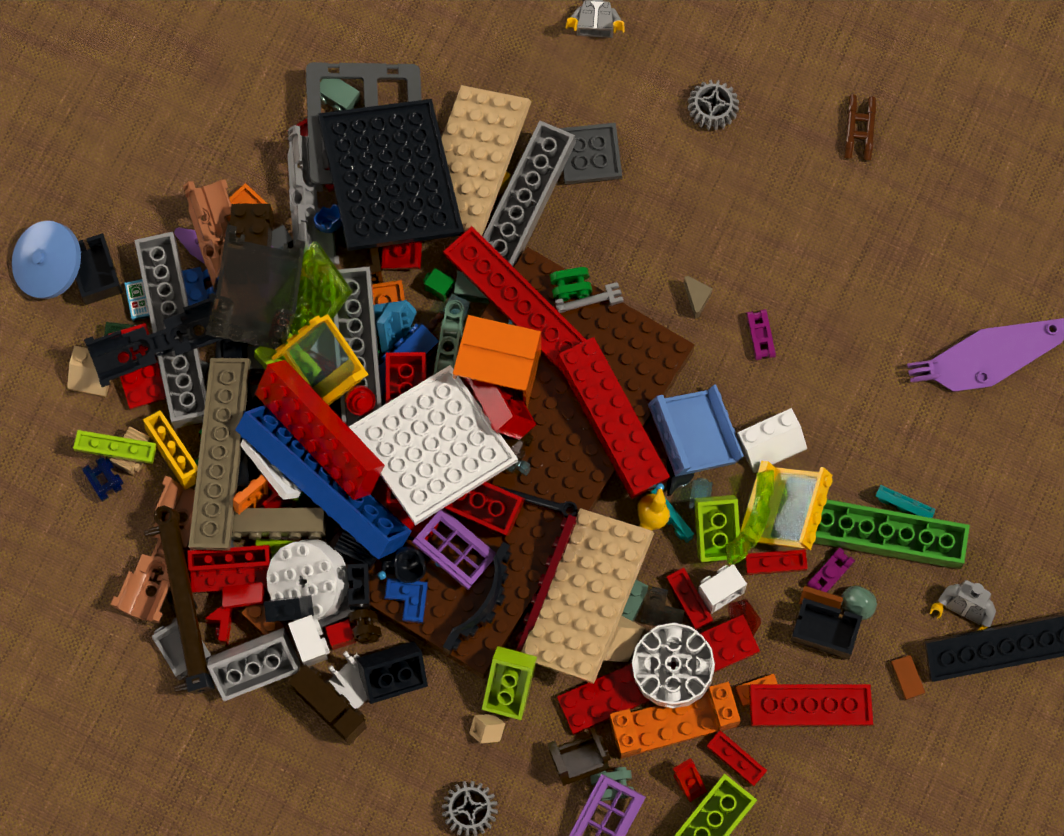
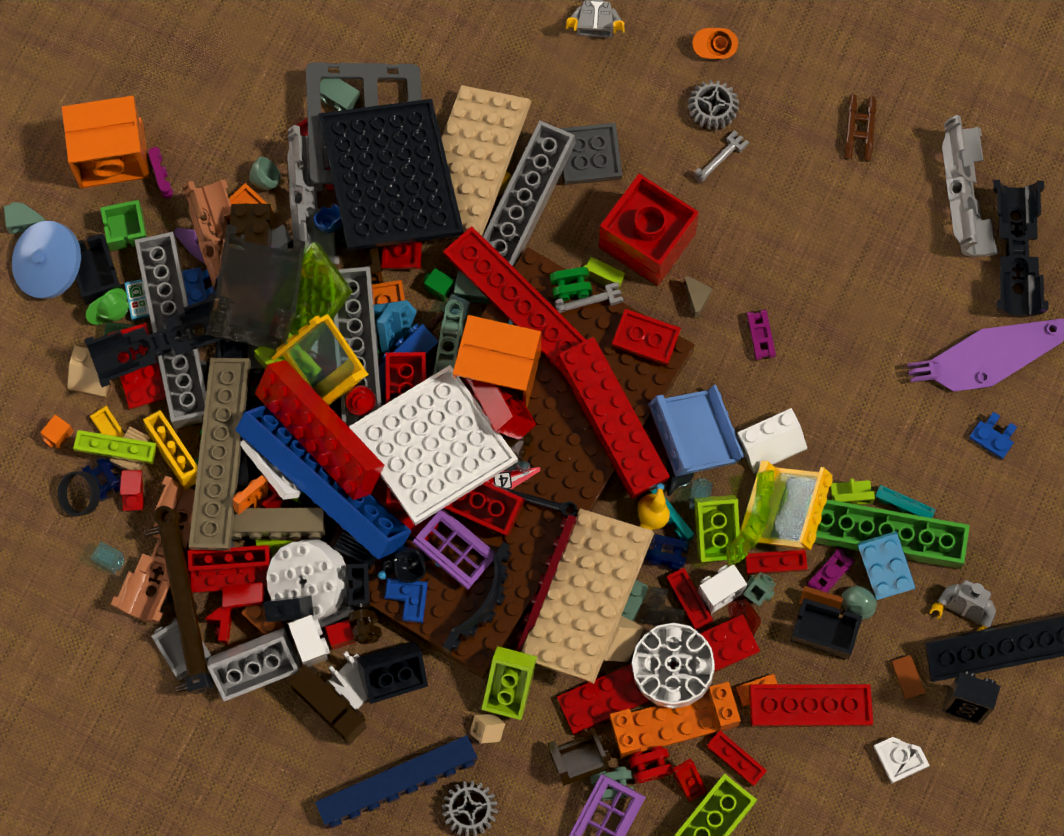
none -> sand green slope [4,202,46,234]
none -> orange brick [40,415,74,449]
none -> black tyre [58,471,100,516]
none -> orange piece [62,96,150,189]
none -> bright green piece [86,288,129,325]
none -> yellow tile [90,406,125,437]
none -> clear light blue brick [90,541,125,574]
none -> bright green piece [100,200,147,251]
none -> red slope [120,470,144,511]
none -> magenta plate [148,147,173,199]
none -> sand green hat [249,156,281,190]
none -> dark blue brick [315,735,478,829]
none -> sticker [487,467,541,489]
none -> lime panel [583,257,626,291]
none -> red piece [599,173,699,286]
none -> red plate [612,309,681,366]
none -> red brick [628,746,674,784]
none -> clear blue brick [645,534,690,570]
none -> orange piece [692,28,738,59]
none -> light grey hinge [694,130,749,183]
none -> sand green brick [744,572,776,606]
none -> lime panel [831,478,875,505]
none -> dark azure plate [858,531,916,600]
none -> white plate [873,737,930,784]
none -> black brick [941,671,1001,725]
none -> light grey piece [942,115,998,257]
none -> blue plate [969,412,1017,460]
none -> black piece [993,180,1049,317]

